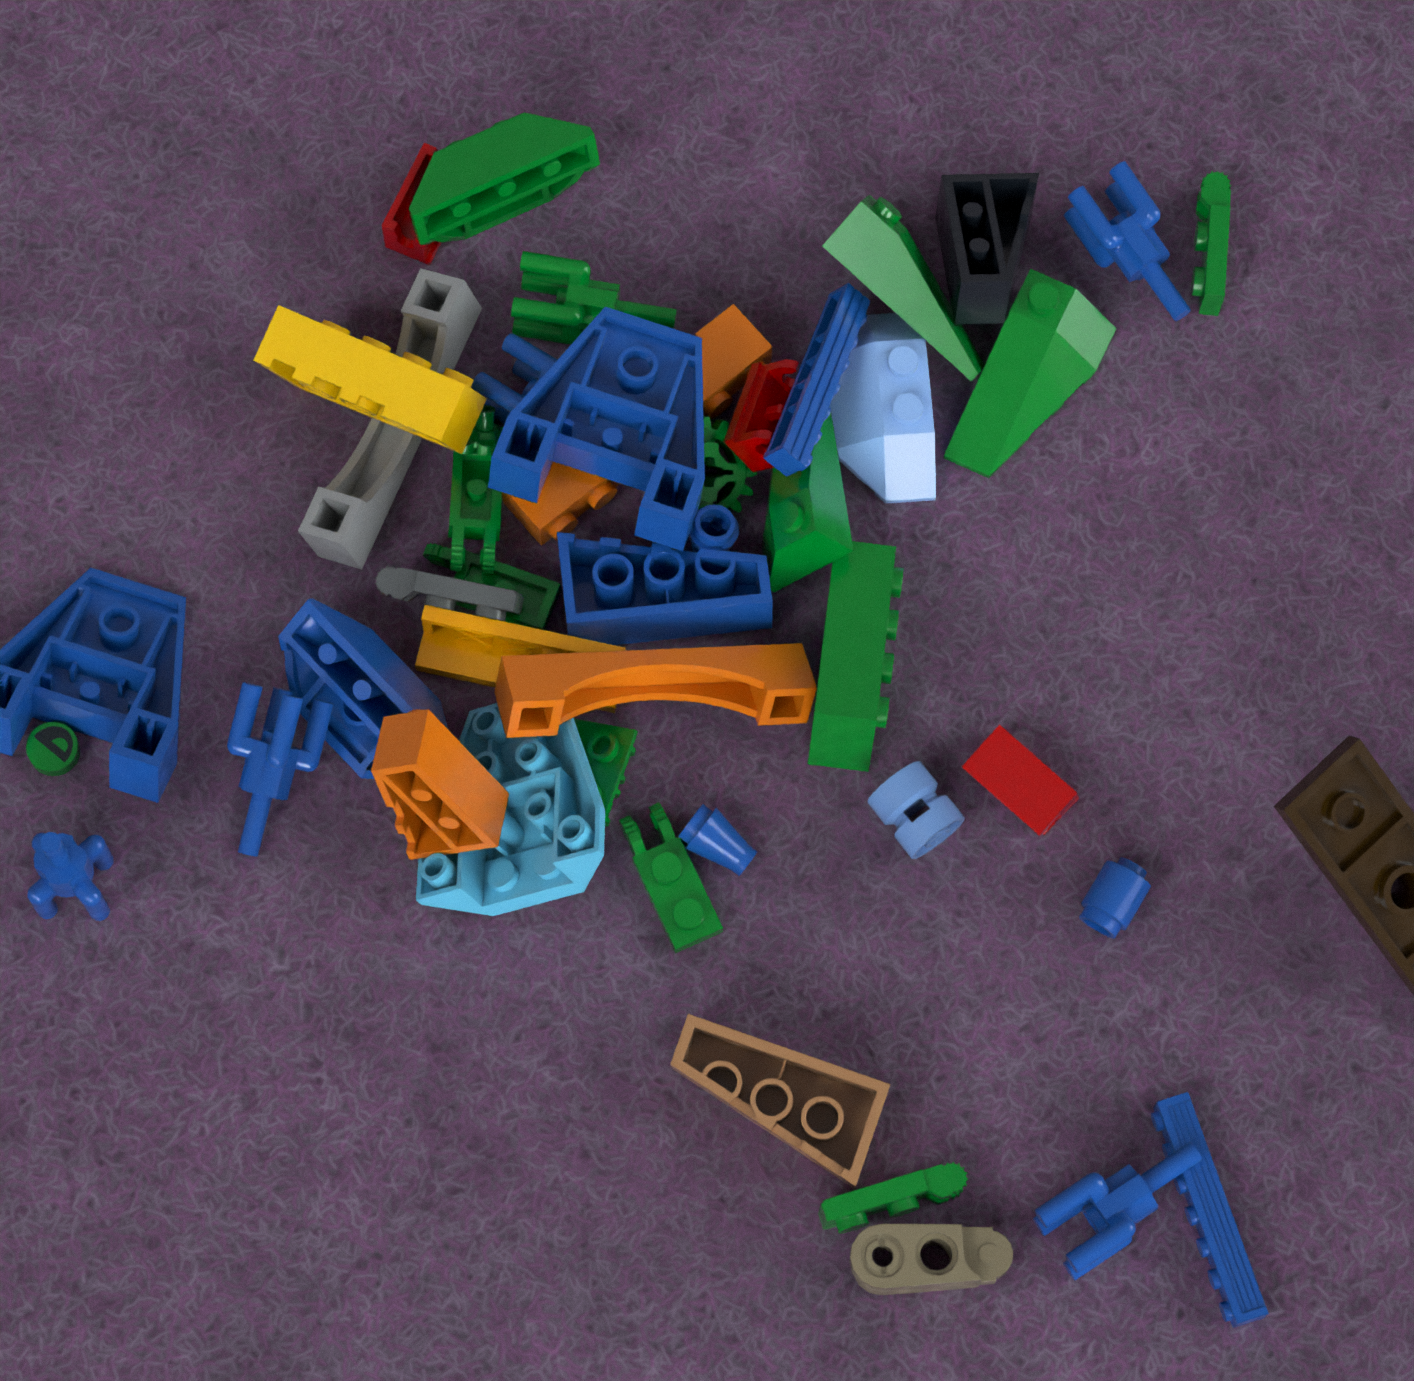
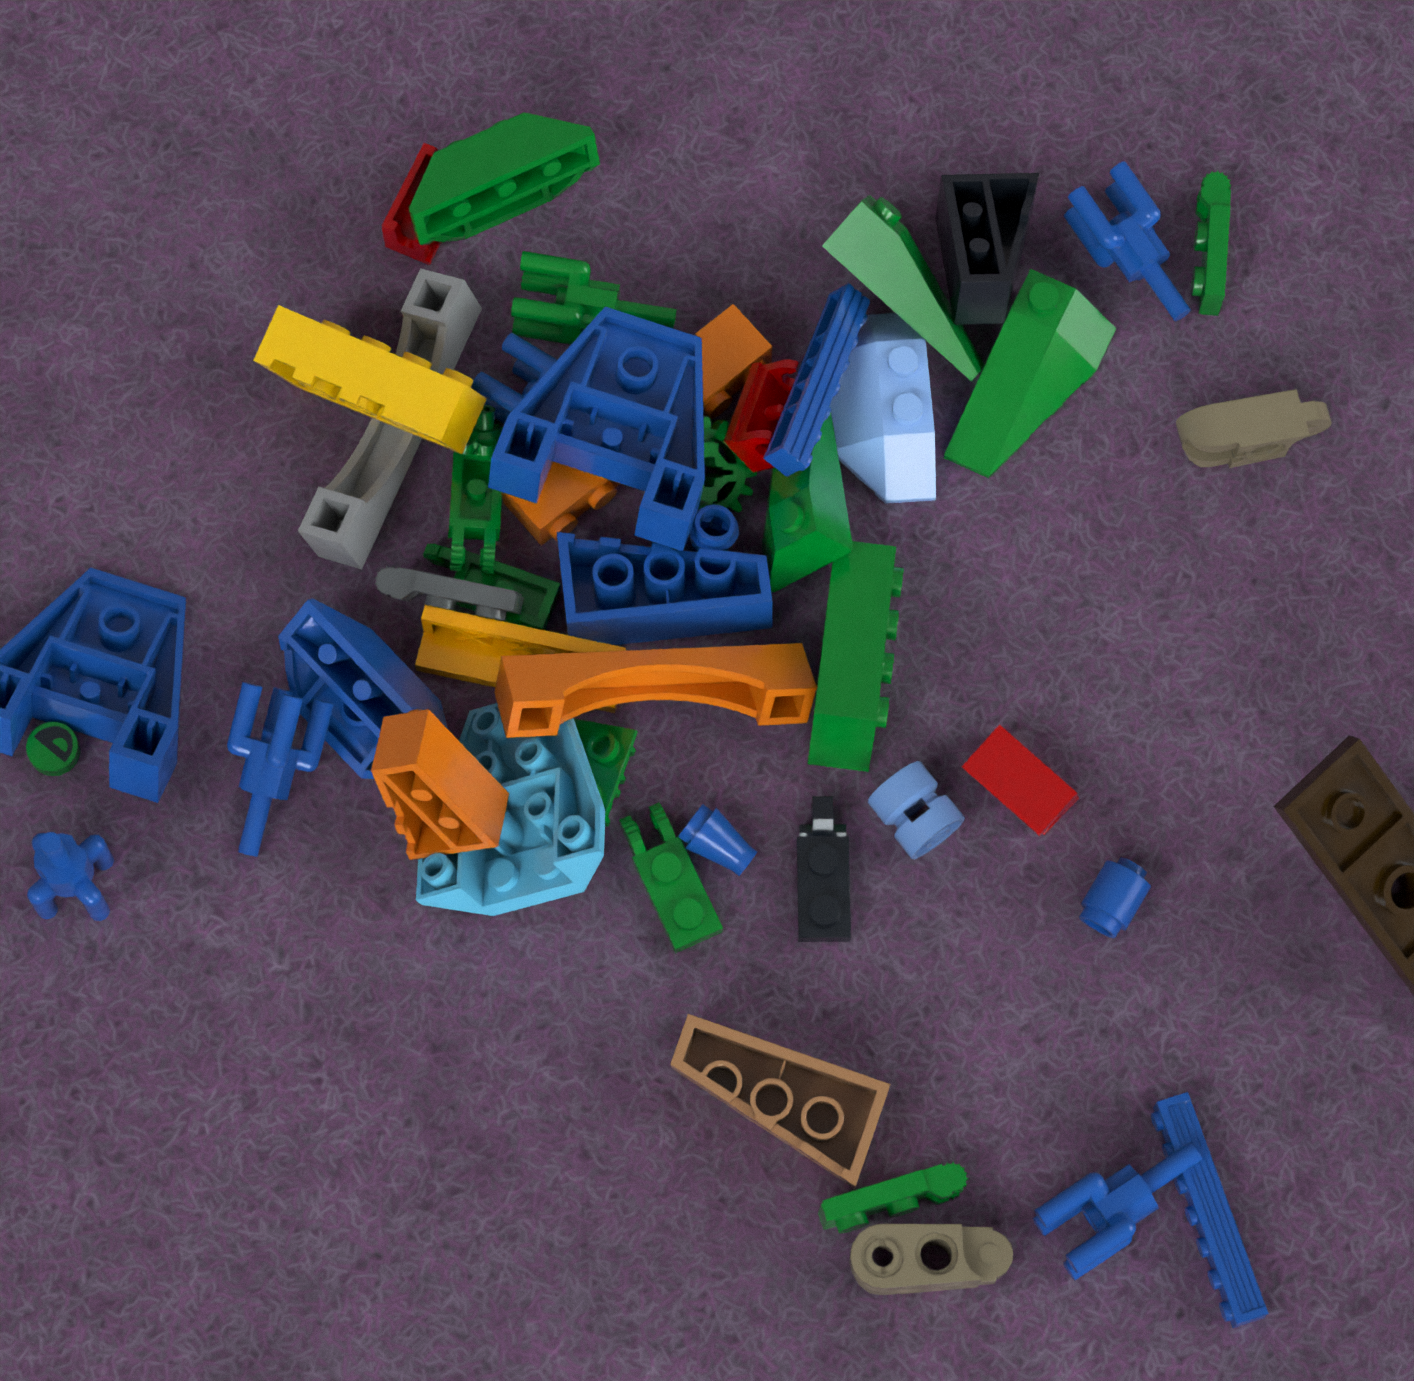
none -> black hinge [796,796,851,942]
none -> dark tan piece [1176,389,1332,468]

